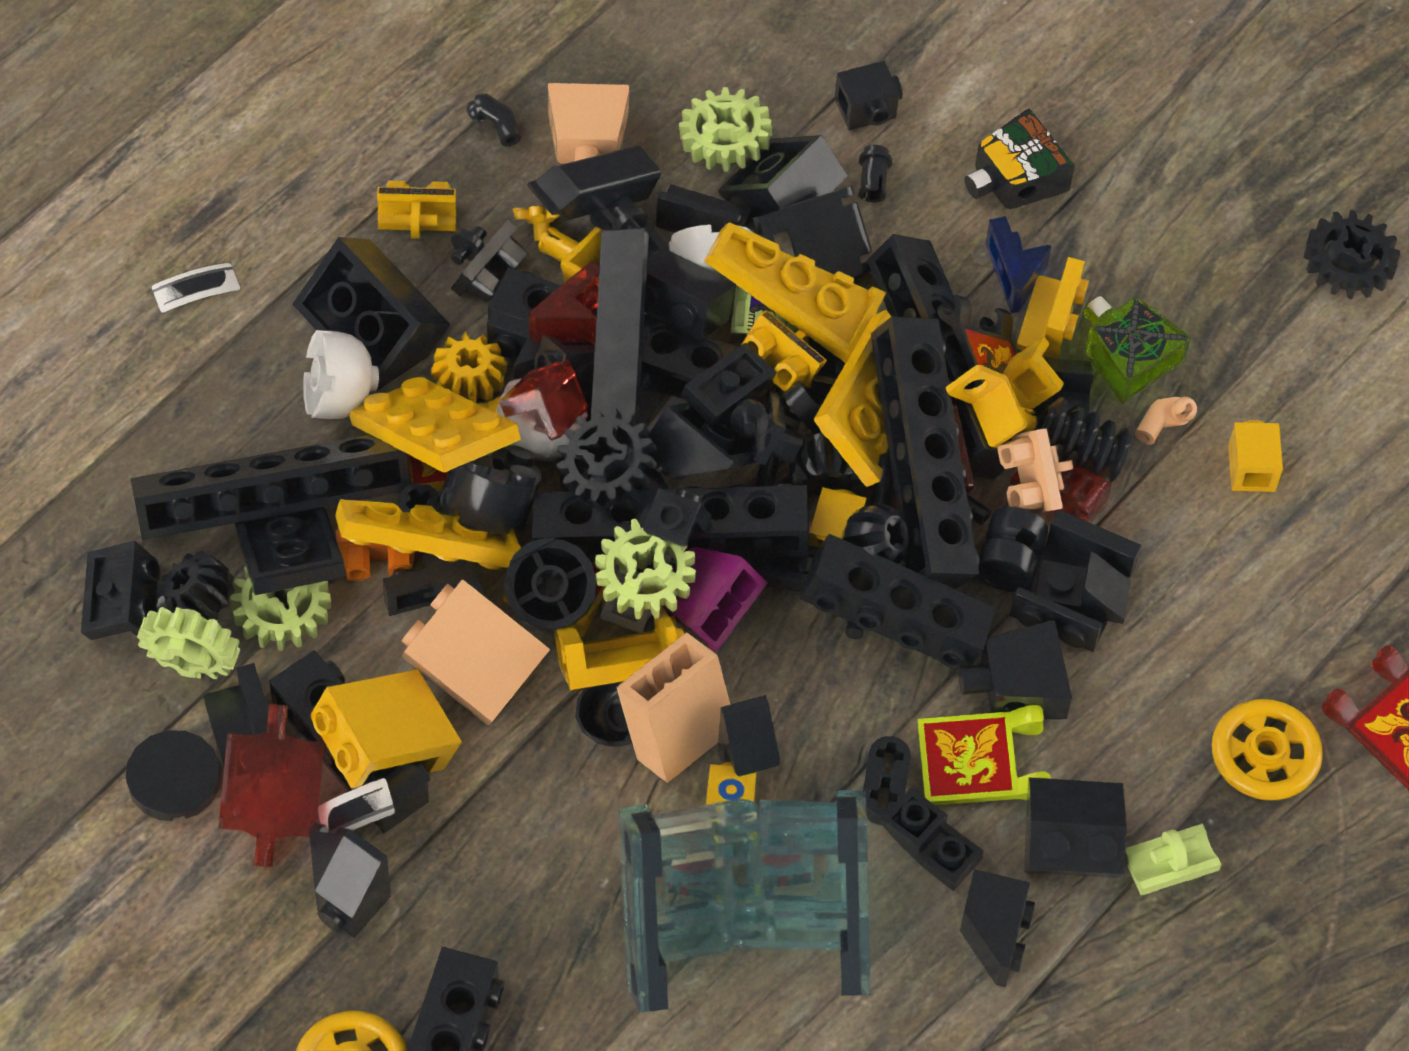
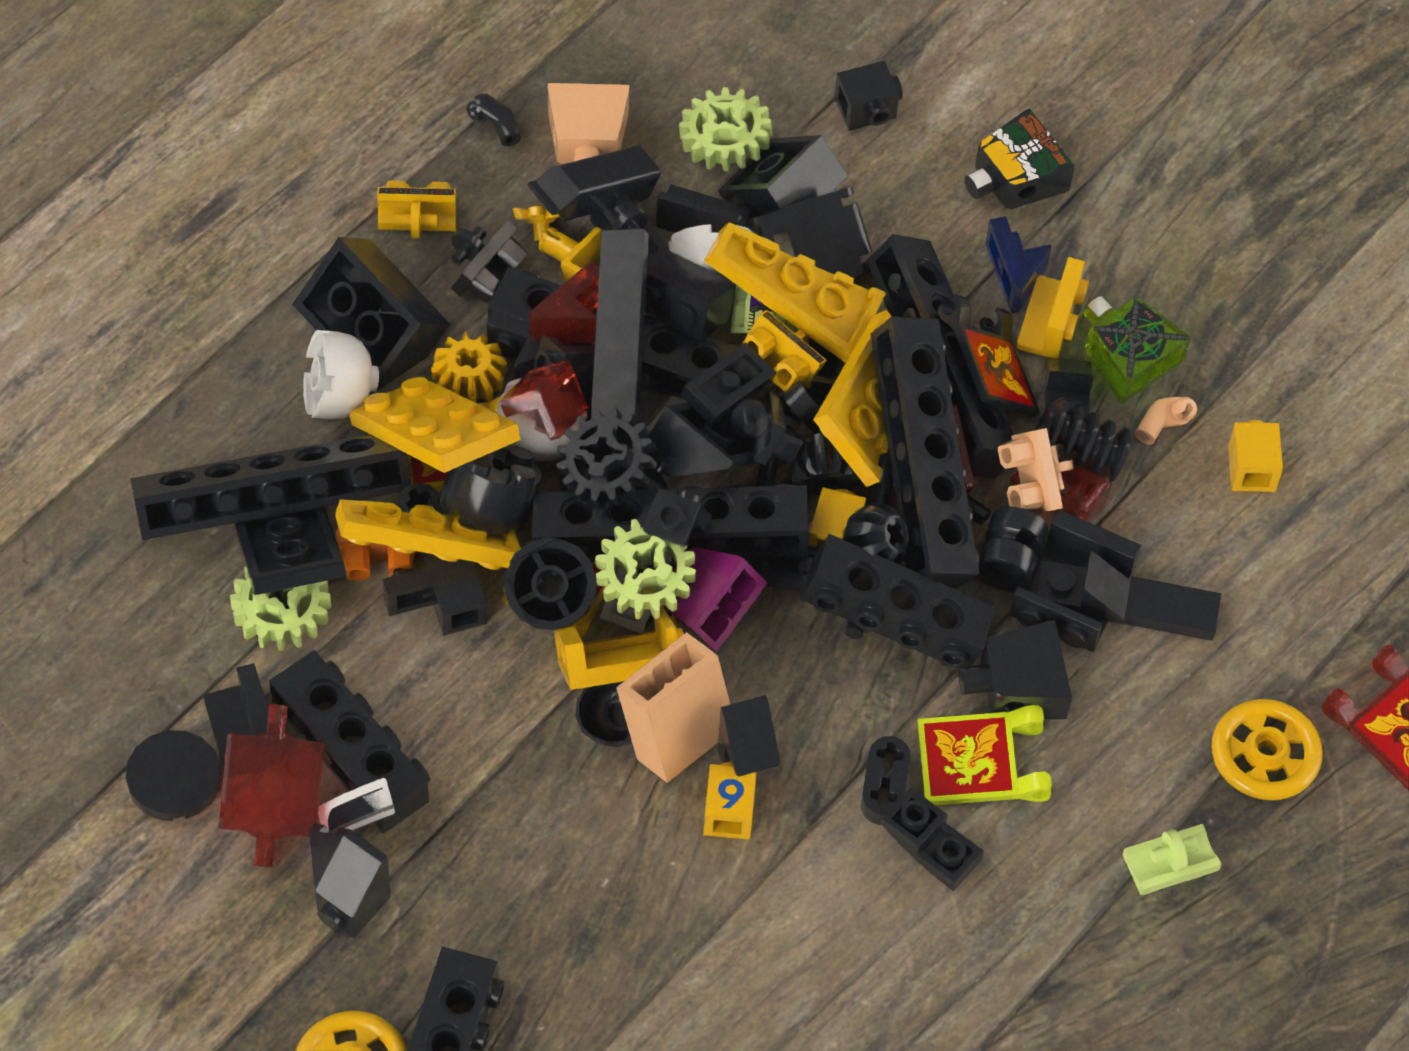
black bracket [81,541,161,640] -> none
yellowish green gear [137,607,240,679] -> none
sticker [152,263,240,313] -> none
black gear [156,551,235,620] -> none
yellow panel [311,669,462,789] -> none
light nougat brick [401,579,550,726] -> none
clear light blue container [619,790,871,1013] -> none
black pin [858,145,893,203] -> none
yellow bracket [946,365,1037,448] -> none
black slope [960,869,1035,987] -> none
yellow panel [1002,336,1064,409] -> none
black slope [1024,777,1127,878] -> none
black gear [1303,210,1400,299] -> none
none -> black tile [1123,576,1222,641]

